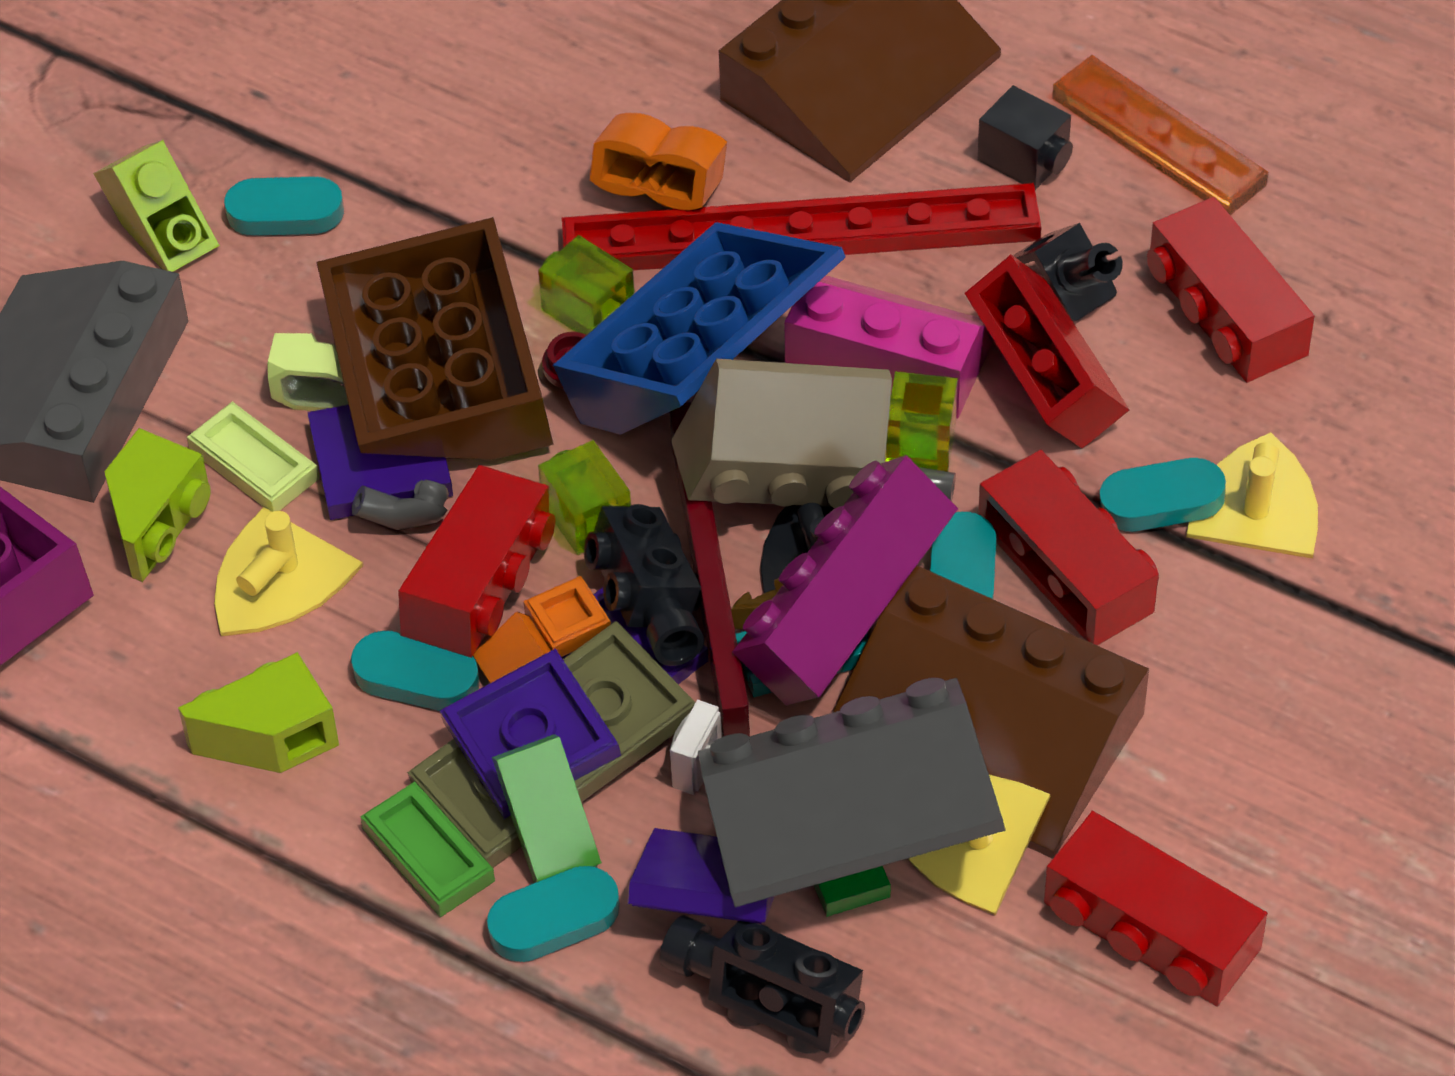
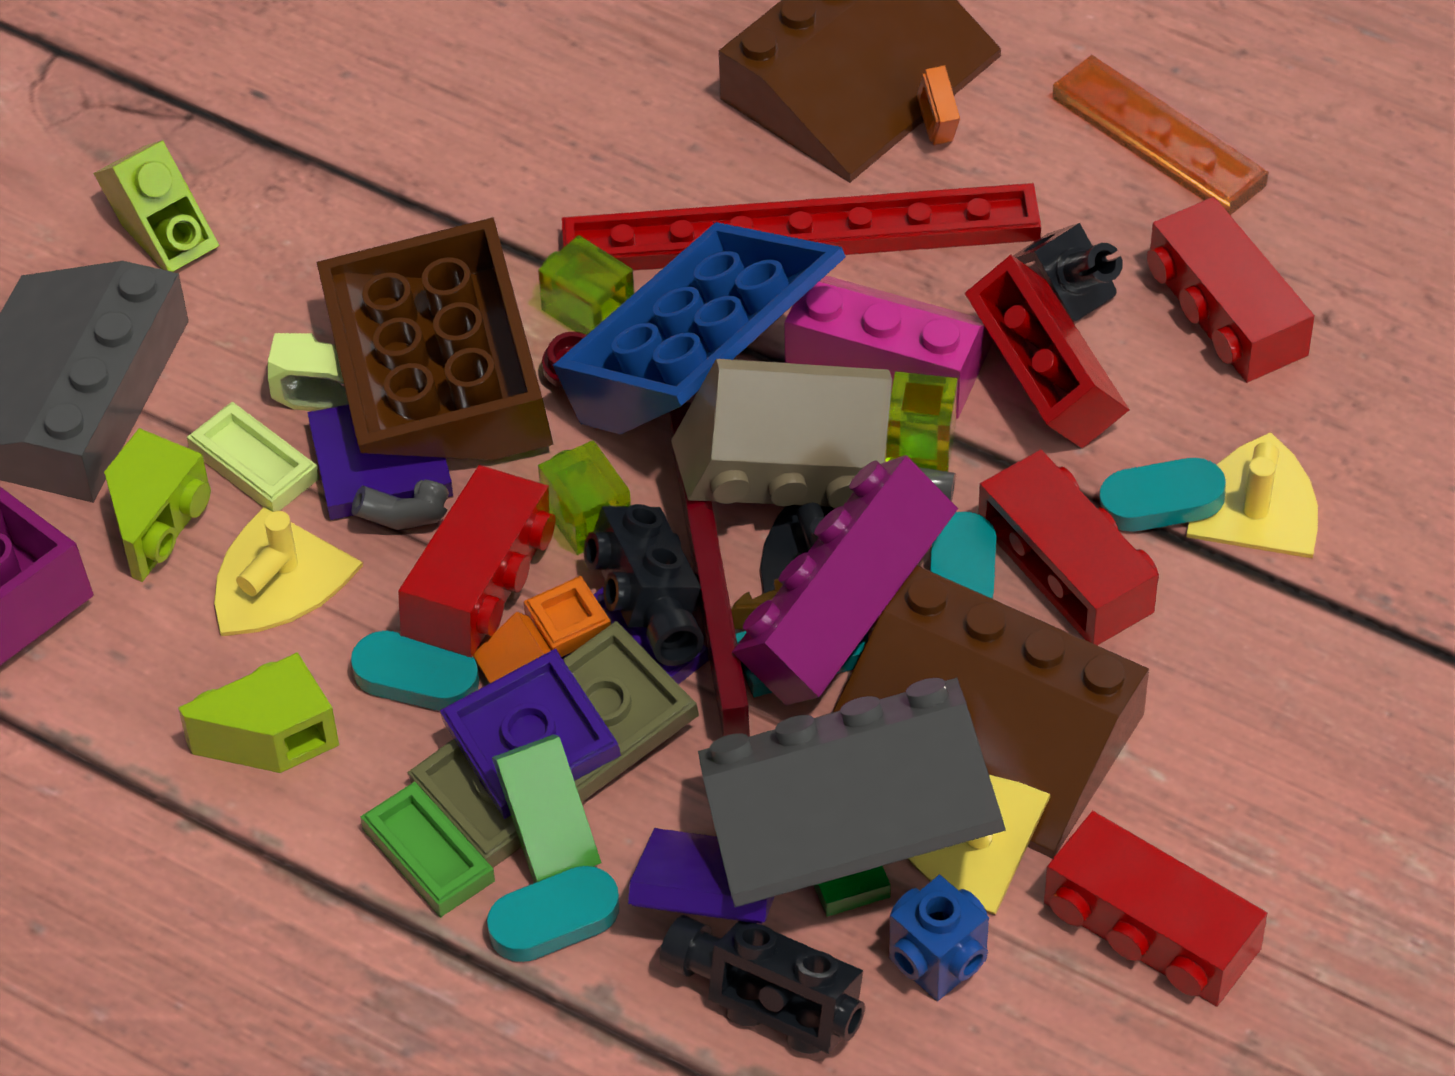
teal tile [224,177,344,236] -> none
orange brick [590,113,727,210] -> none
white tile [670,699,722,795] -> none
black brick [977,85,1073,190] -> none
none -> blue brick [889,874,989,1002]
none -> orange tile [917,65,960,145]

